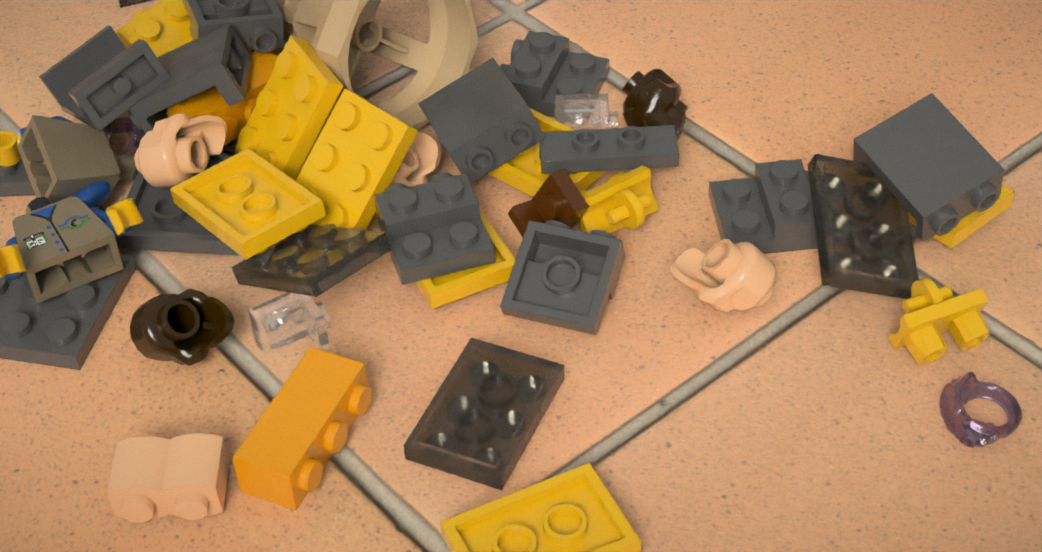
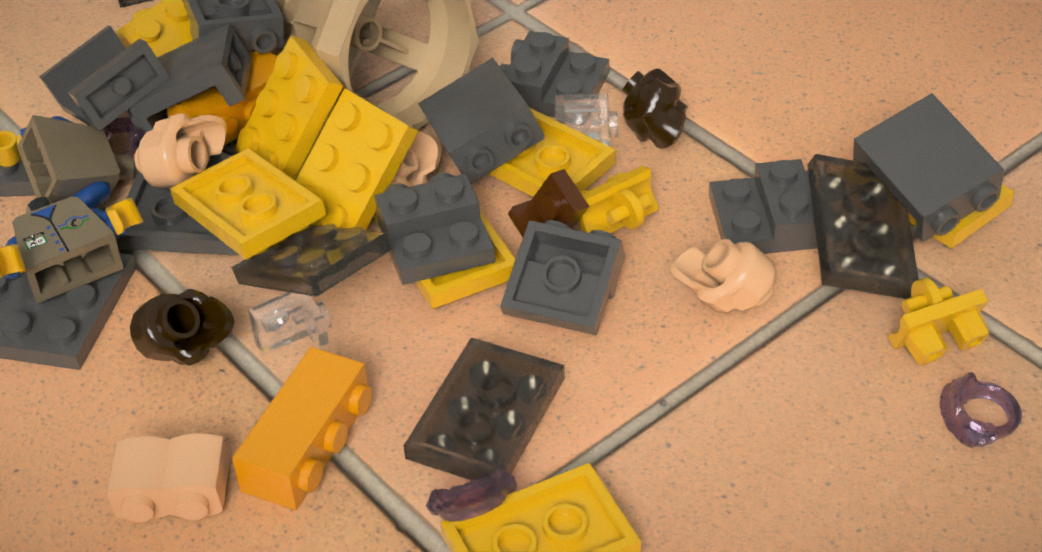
dark grey plate [539,125,679,174] -> none
none -> piece [426,468,517,522]

